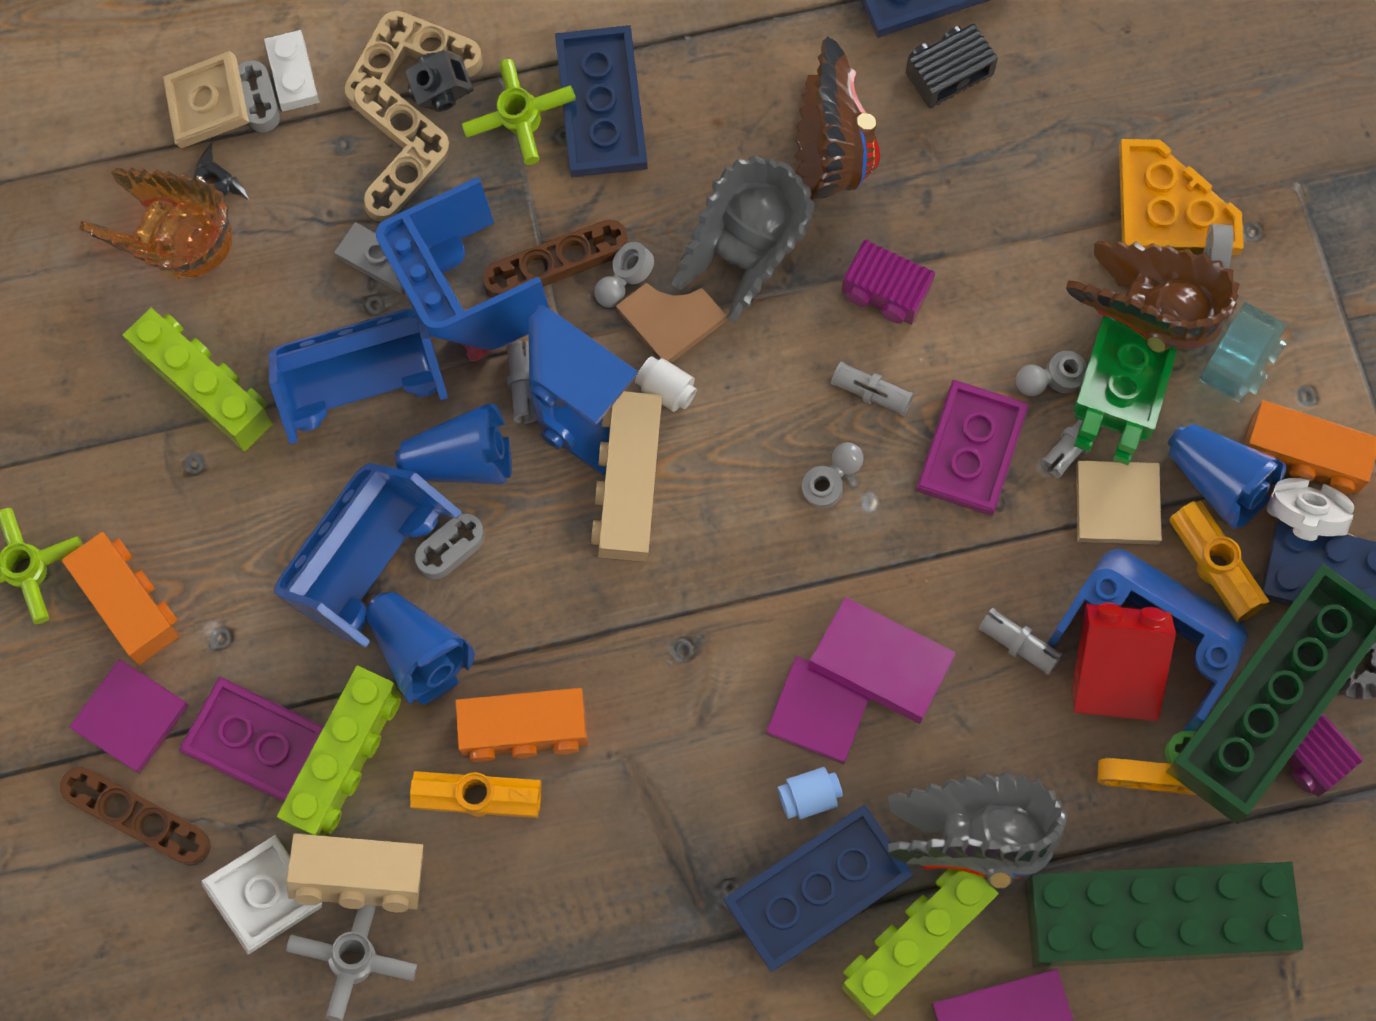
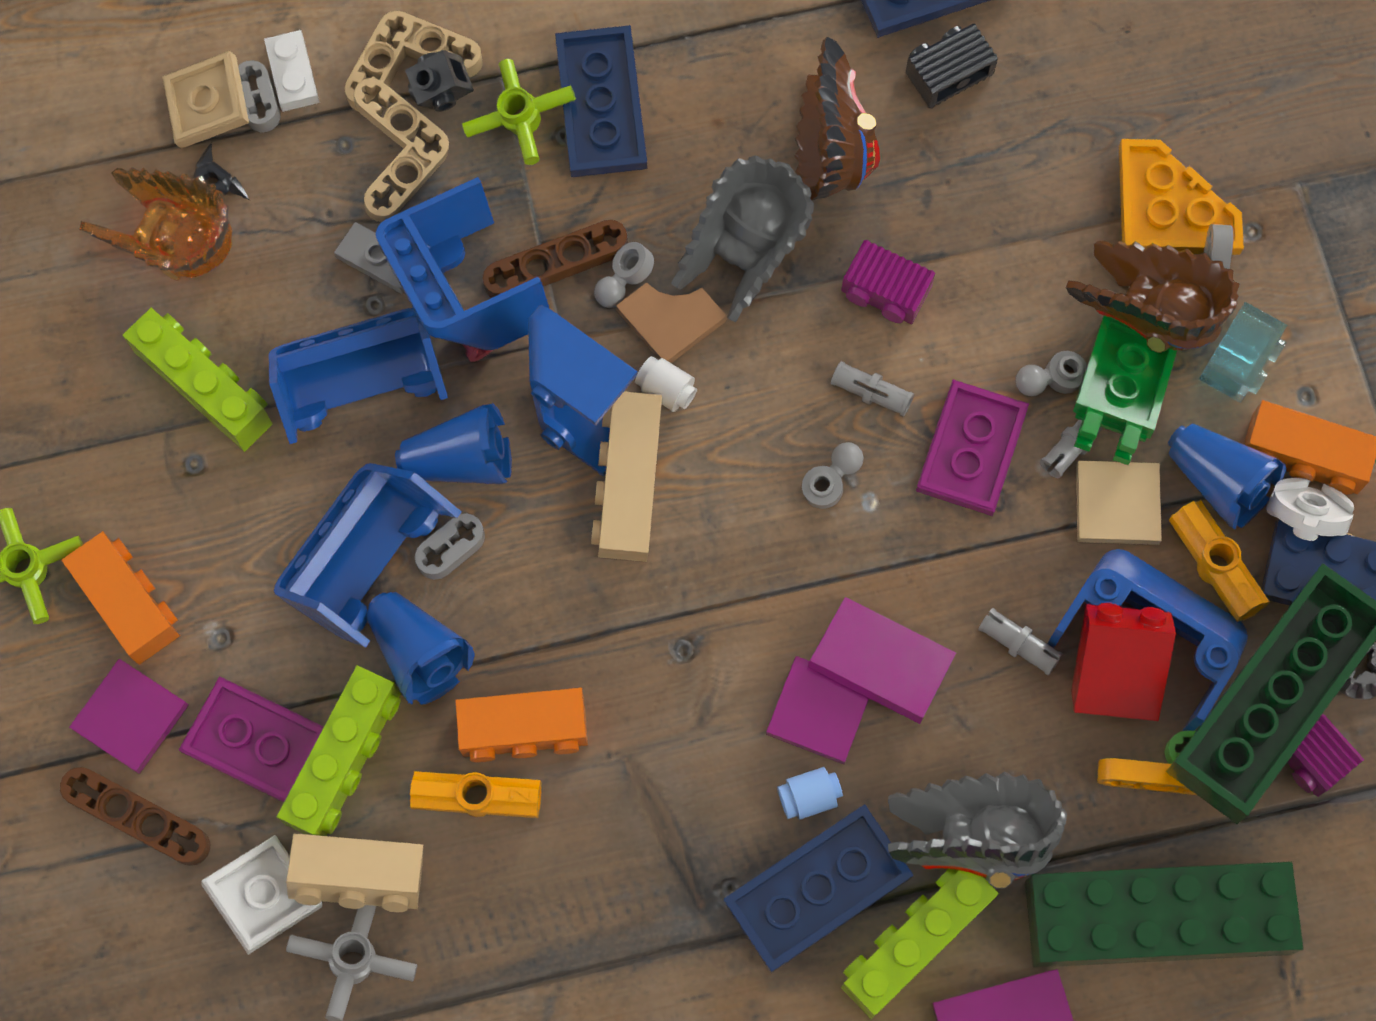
light grey pin [506,341,538,424] -> none

